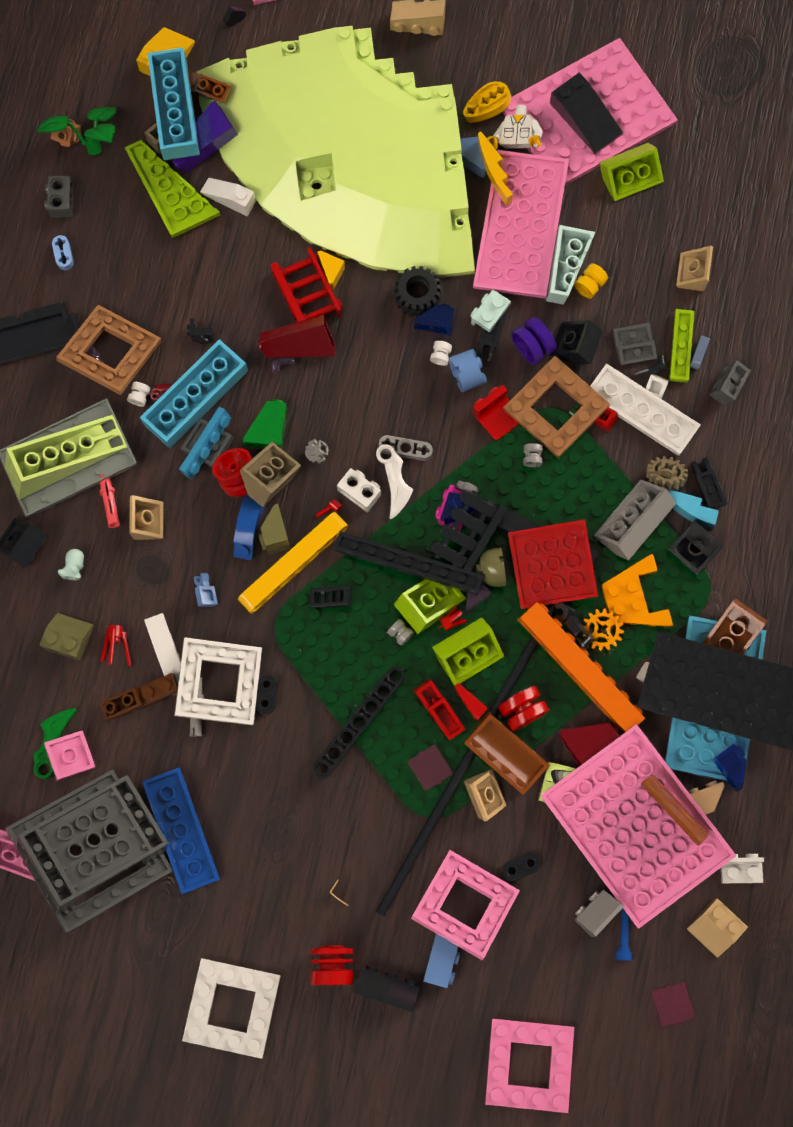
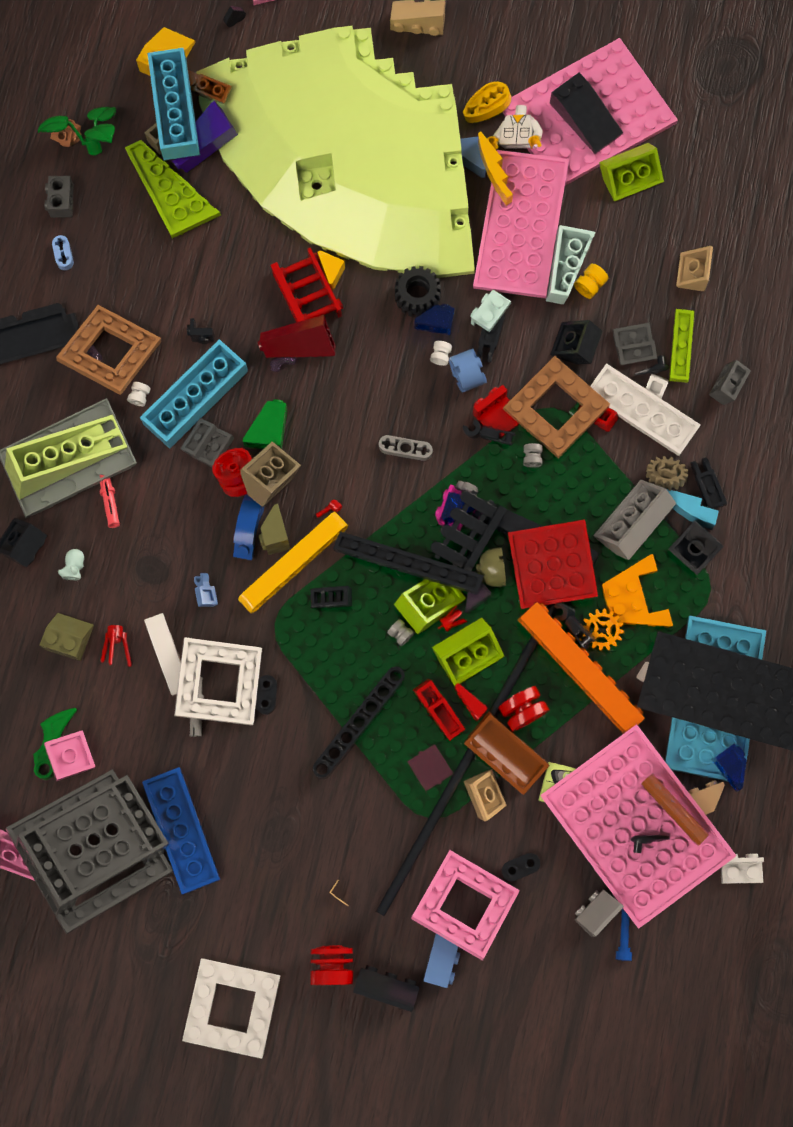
reddish brown slope [100,673,178,721] -> none
tan slope [129,495,163,540] -> none
dark red arm [150,384,173,401] -> none
dark azure plate [179,407,231,480] -> none
white slope [200,178,256,216] -> none
light grey gear [305,439,329,463] -> none
white brick [337,468,381,513] -> none
white piece [376,445,413,519] -> none
bright pink plate [485,1019,574,1113] -> none
dark purple wheel [511,317,557,365] -> none
dark red slope [558,722,621,766] -> none
clear pink piece [652,982,695,1027] -> none
tan slope [687,898,748,958] -> none
sand blue beam [690,335,710,370] -> none
dark orange slope [703,598,768,655] -> none
none -> black piece [463,419,516,446]
none -> black bar [631,835,670,853]

